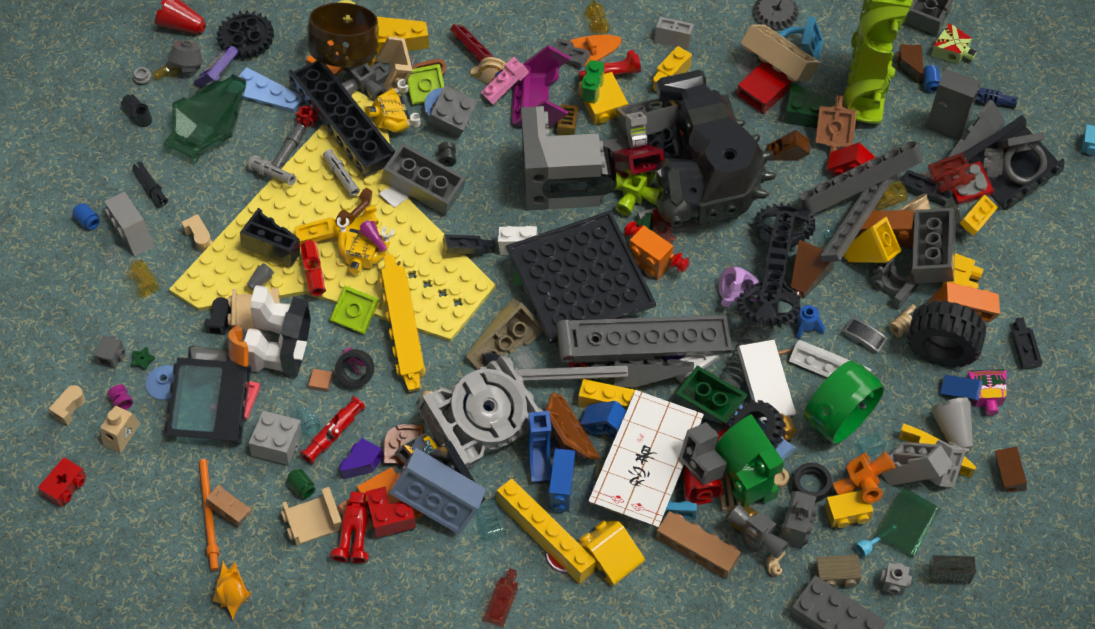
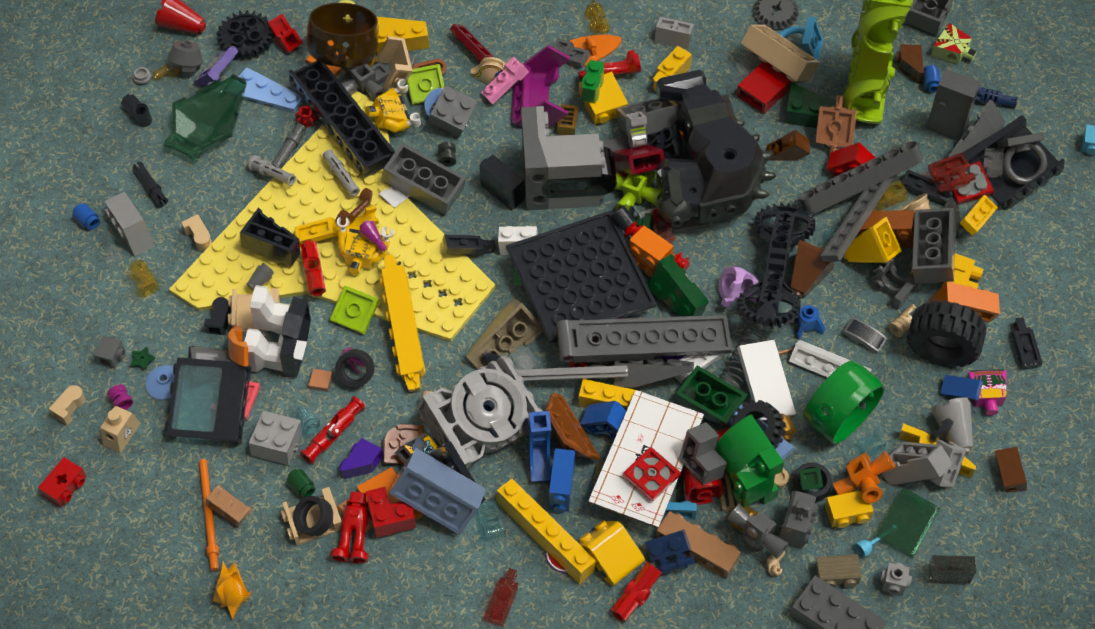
none -> red brick [267,13,303,52]
none -> black tyre [293,496,333,537]
none -> black brick [480,154,525,211]
none -> black piece [611,204,636,230]
none -> red piece [611,562,662,622]
none -> red piece [623,447,681,502]
none -> dark blue plate [645,529,695,575]
none -> dark green wedge [648,254,709,317]
none -> dark green tile [799,467,823,491]
none -> black tile [929,418,954,442]

